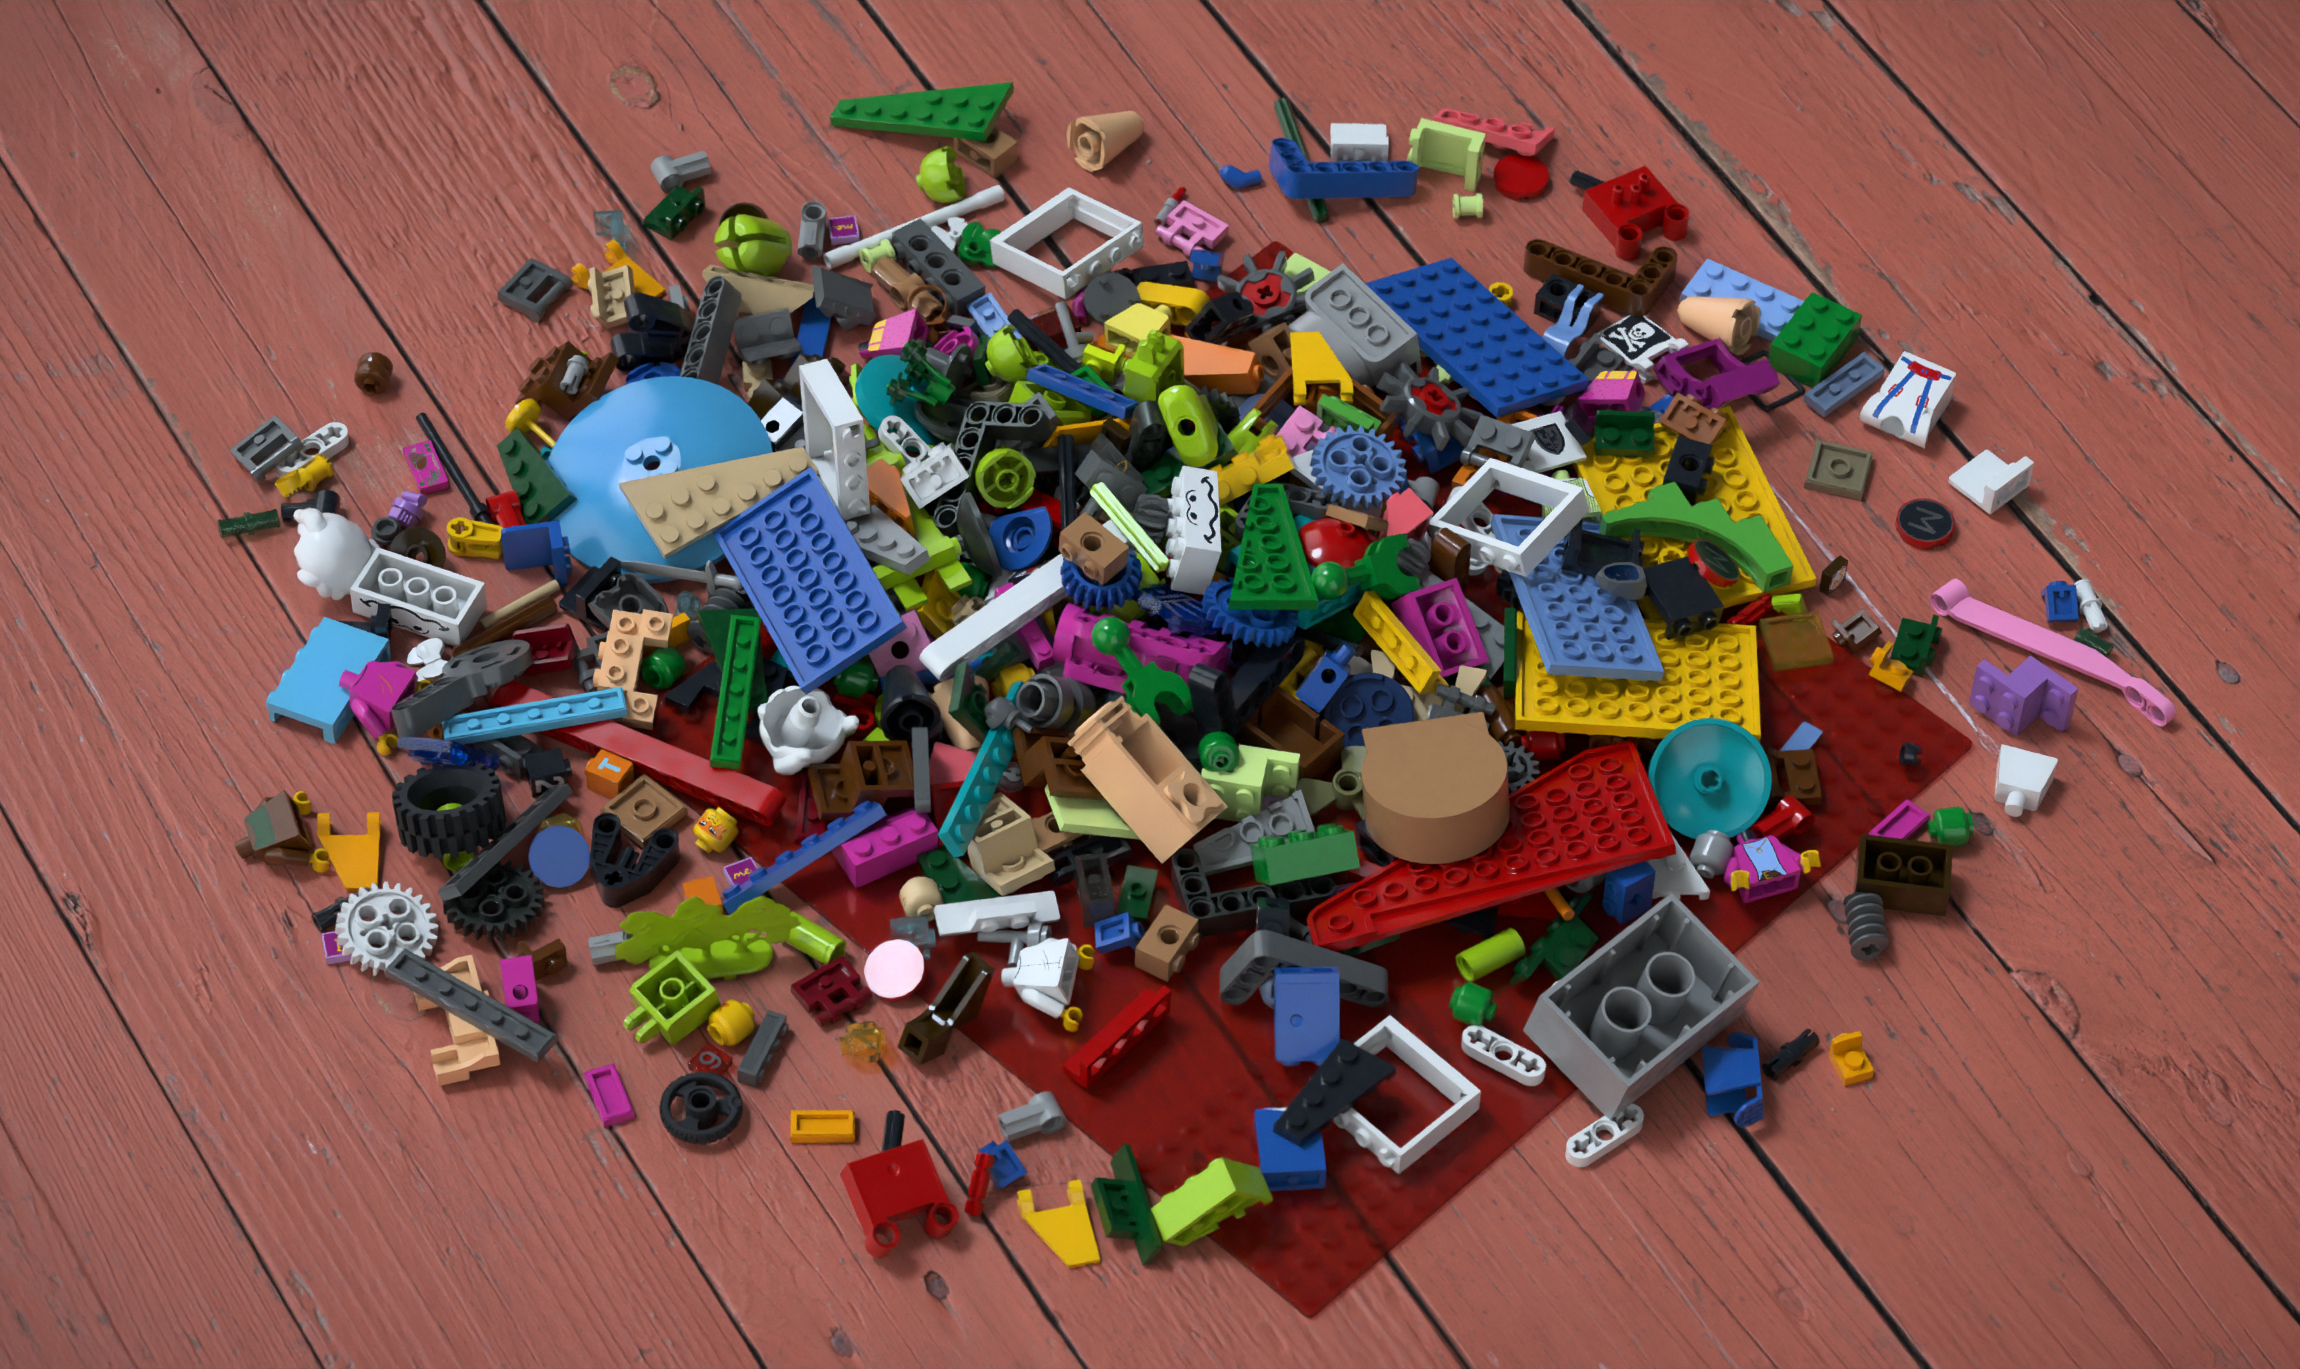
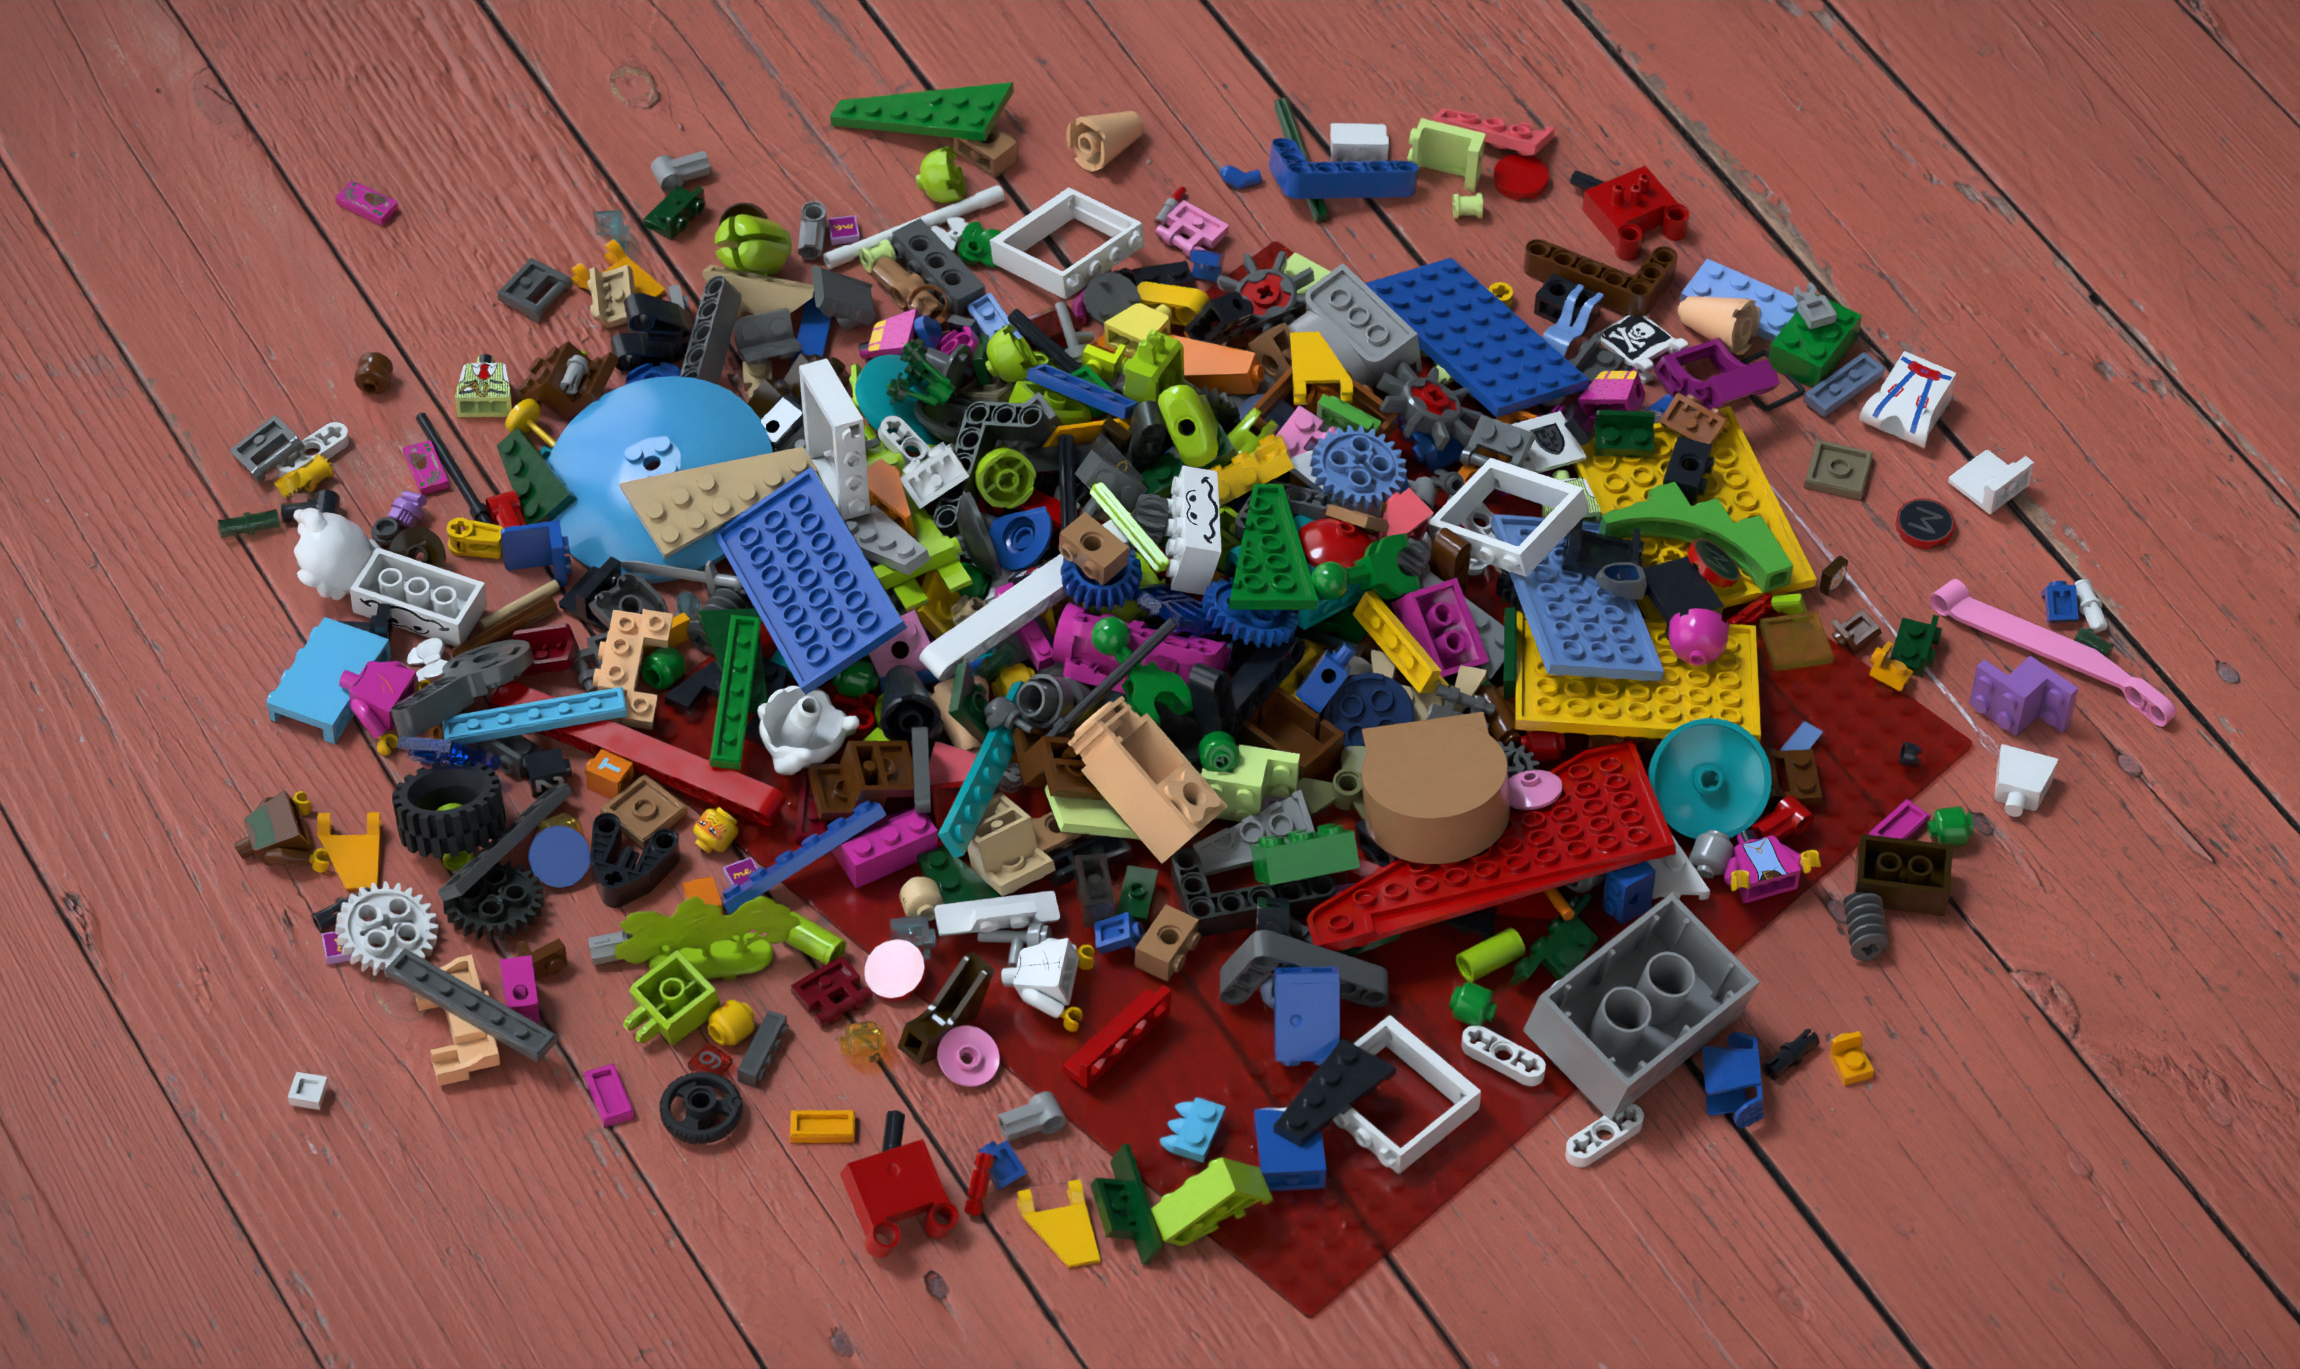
none -> white plate [288,1072,328,1110]
none -> dark pink tile [335,180,398,226]
none -> torso [455,354,512,417]
none -> blue tile [914,315,942,349]
none -> bright pink dish [937,1026,1000,1087]
none -> black bar [1044,617,1179,737]
none -> medium azure plate [1160,1097,1226,1163]
none -> dark grey pin [1431,469,1465,496]
none -> bright pink dish [1508,770,1563,810]
none -> dark pink cylinder [1669,608,1729,666]
none -> light grey plate [1793,282,1837,329]

